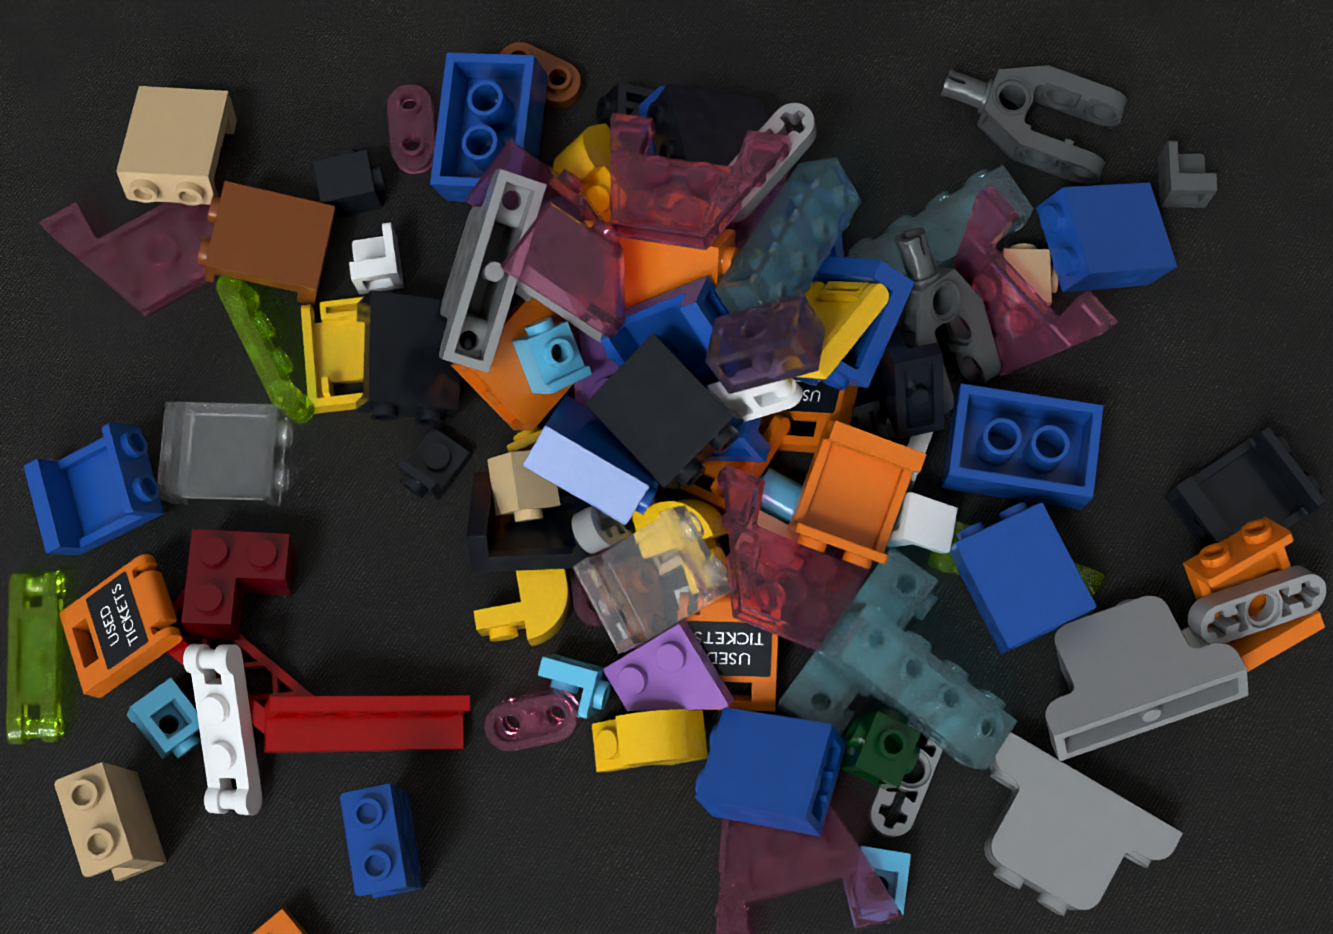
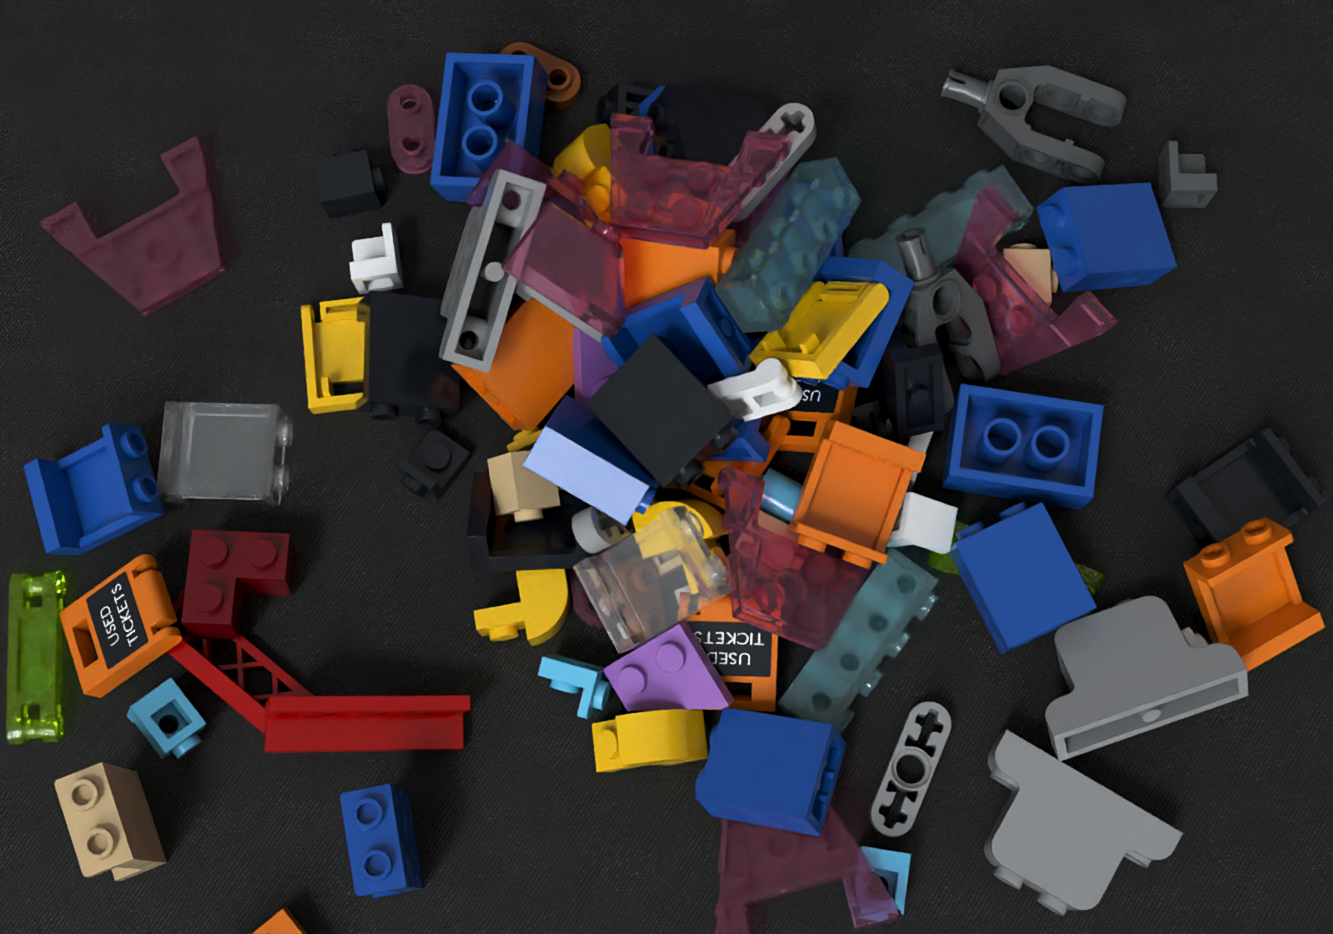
tan panel [116,86,237,206] -> none
white plate [183,644,262,816] -> none
dark orange panel [197,181,335,306] -> none
clear neon green plate [216,276,315,424] -> none
clear pink plate [484,689,581,751] -> none
medium azure brick [512,317,592,394] -> none
clear purple brick [705,293,826,394] -> none
clear light blue brick [817,601,1017,770] -> none
dark green brick [840,708,921,789] -> none
light grey beam [1188,566,1326,644] -> none

